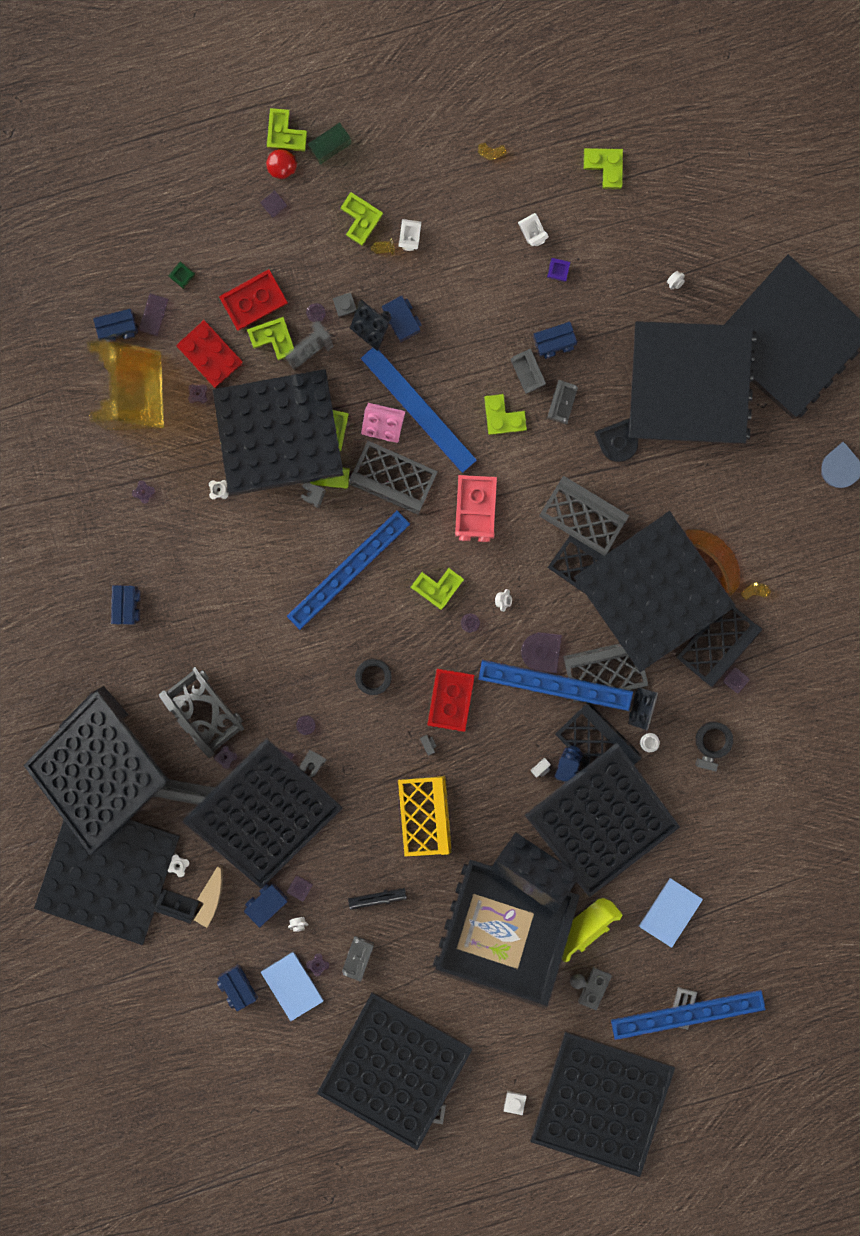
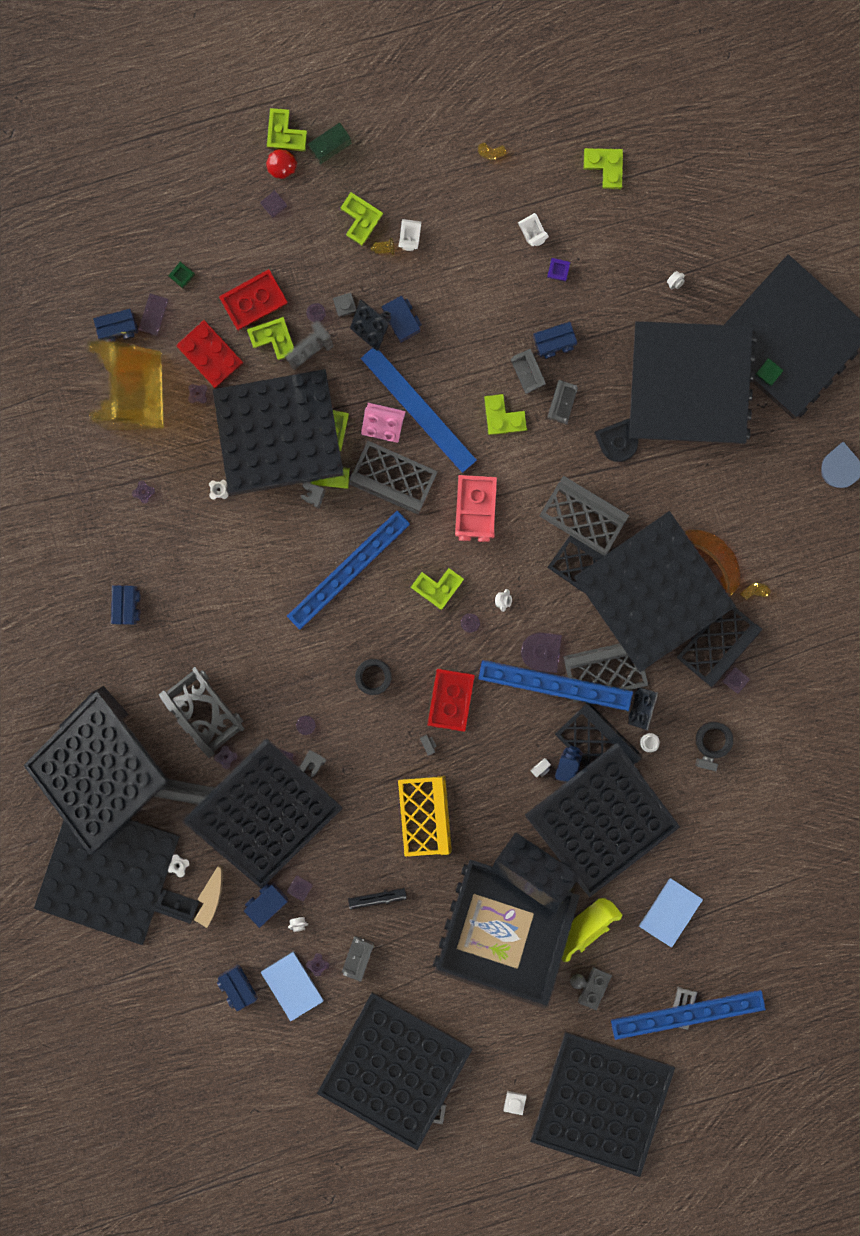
none -> dark green tile [755,358,783,386]

